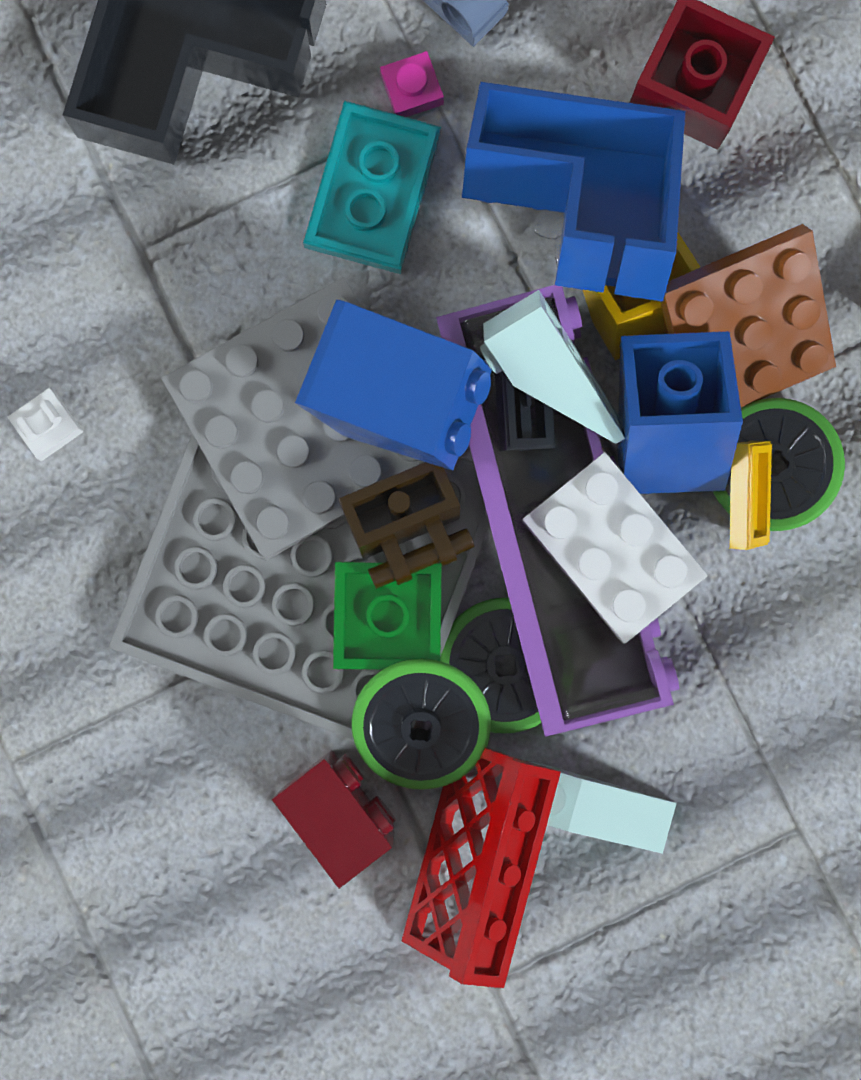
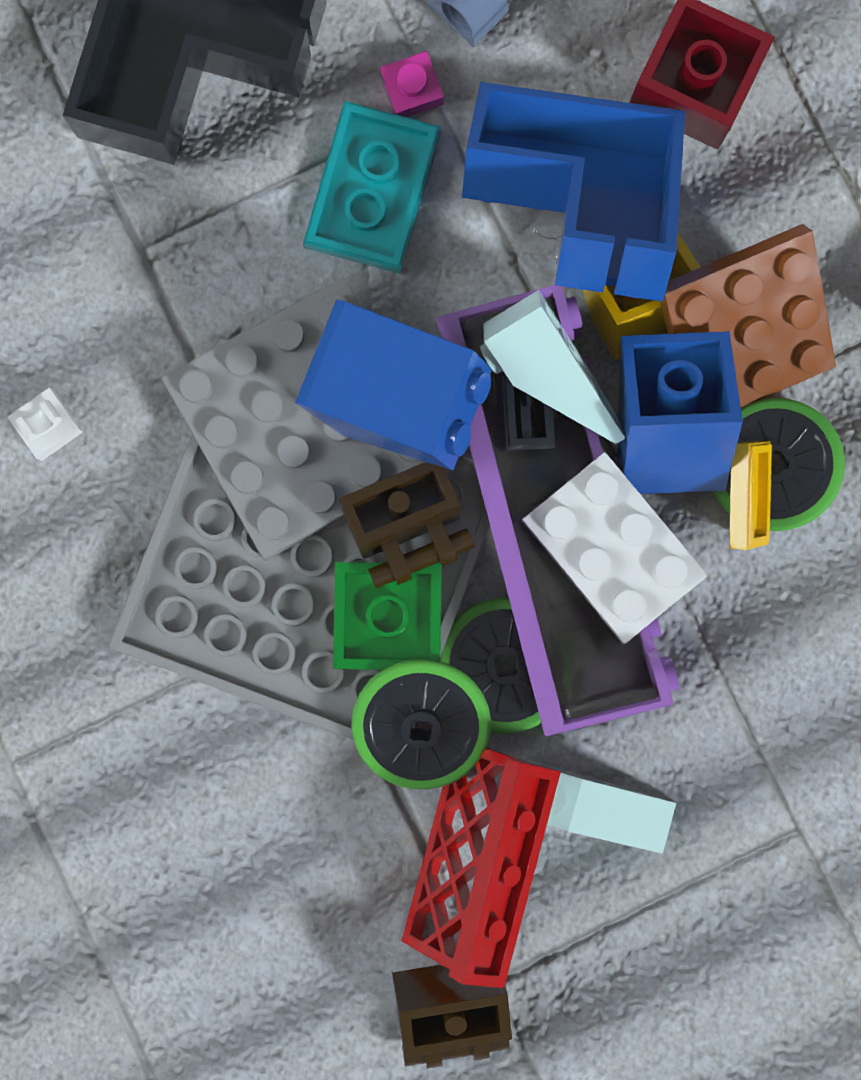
dark red brick [272,750,396,889] -> none
none -> dark brown brick [392,965,512,1069]

